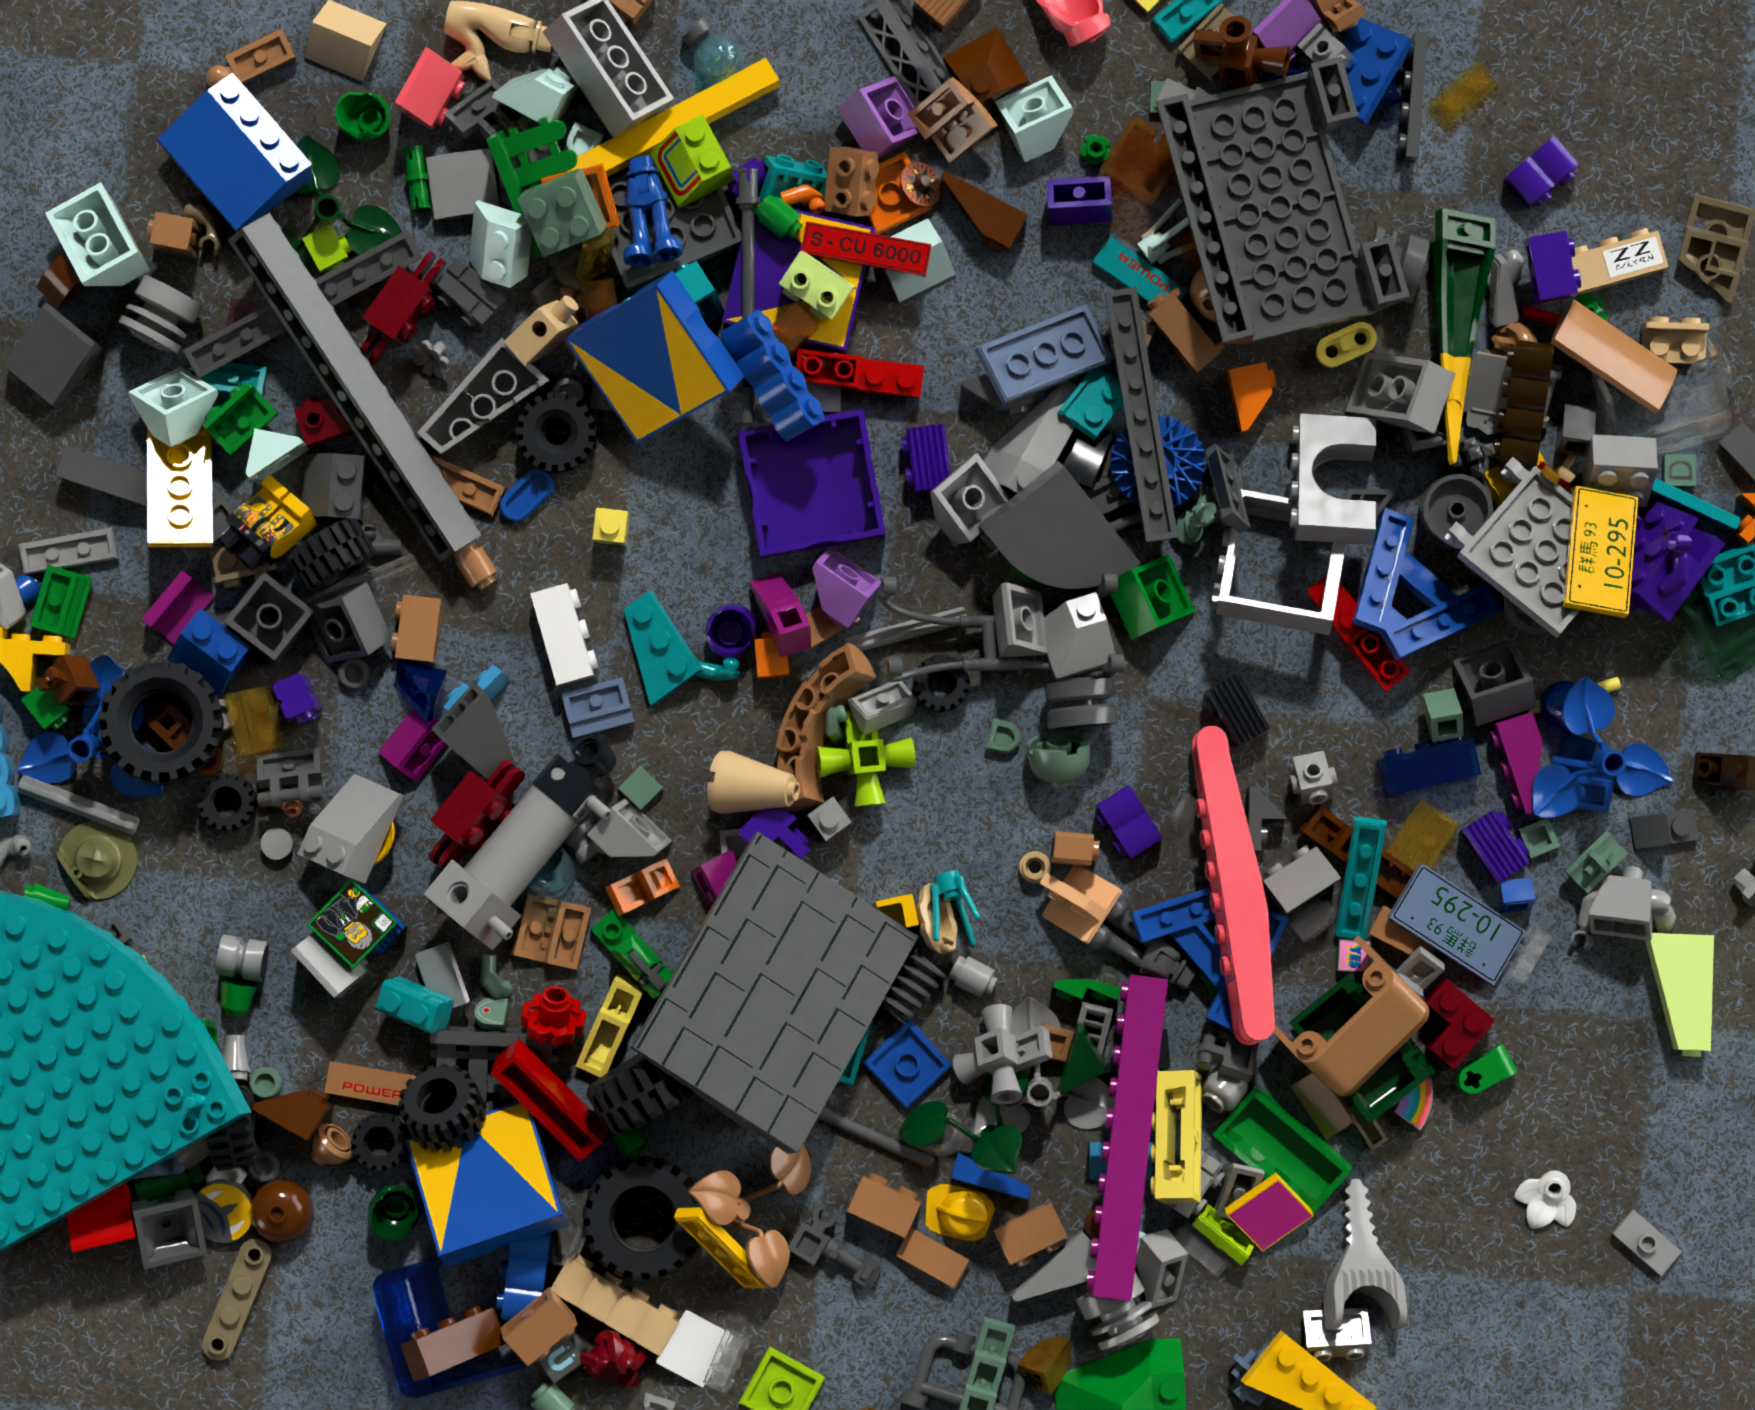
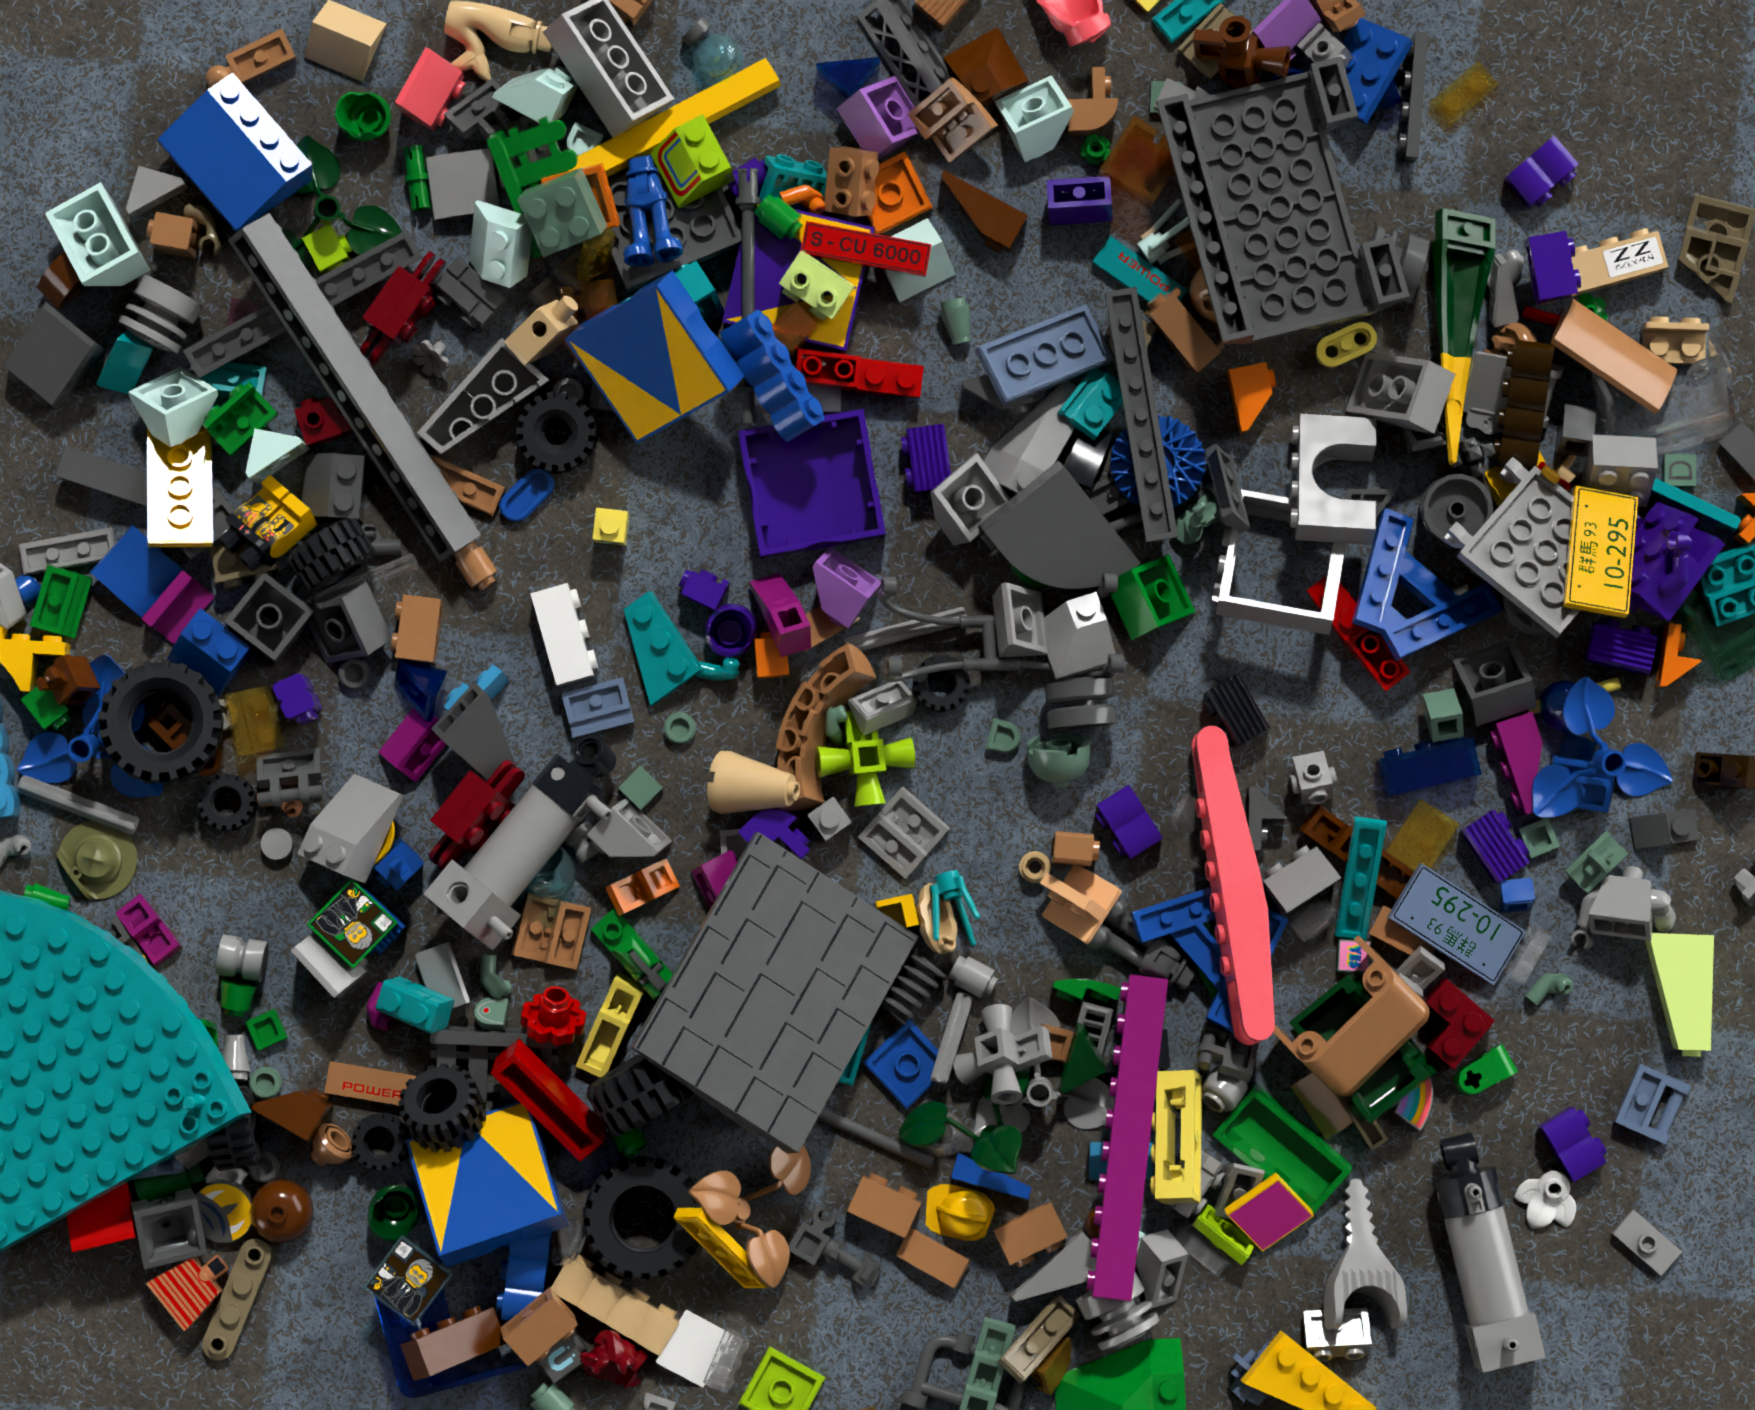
piece [900,162,942,207] -> none
none -> blue slope [90,525,184,617]
none -> teal slope [96,330,154,395]
none -> magenta slope [115,893,183,967]
none -> light grey slope [126,166,189,219]
none -> torso [146,1254,229,1331]
none -> green tile [245,1008,288,1051]
none -> tile [363,1235,454,1326]
none -> magenta arm [366,982,394,1031]
none -> blue brick [374,837,425,890]
none -> sand green tile [664,712,696,744]
none -> dark purple brick [678,569,730,611]
none -> clear blue slope [816,57,880,99]
none -> light grey slope [858,786,950,879]
none -> light grey axle [930,992,973,1084]
none -> sand green cone [939,297,971,345]
none -> dark tan tile [997,1294,1081,1384]
none -> medium nougat brick [1067,67,1118,136]
none -> light grey piece [1433,1132,1546,1373]
none -> sand green arm [1525,973,1573,1006]
none -> dark purple brick [1537,1106,1607,1182]
none -> dark purple brick [1584,618,1658,675]
none -> sand blue plate [1613,1063,1691,1145]
none -> orange slope [1655,623,1702,688]

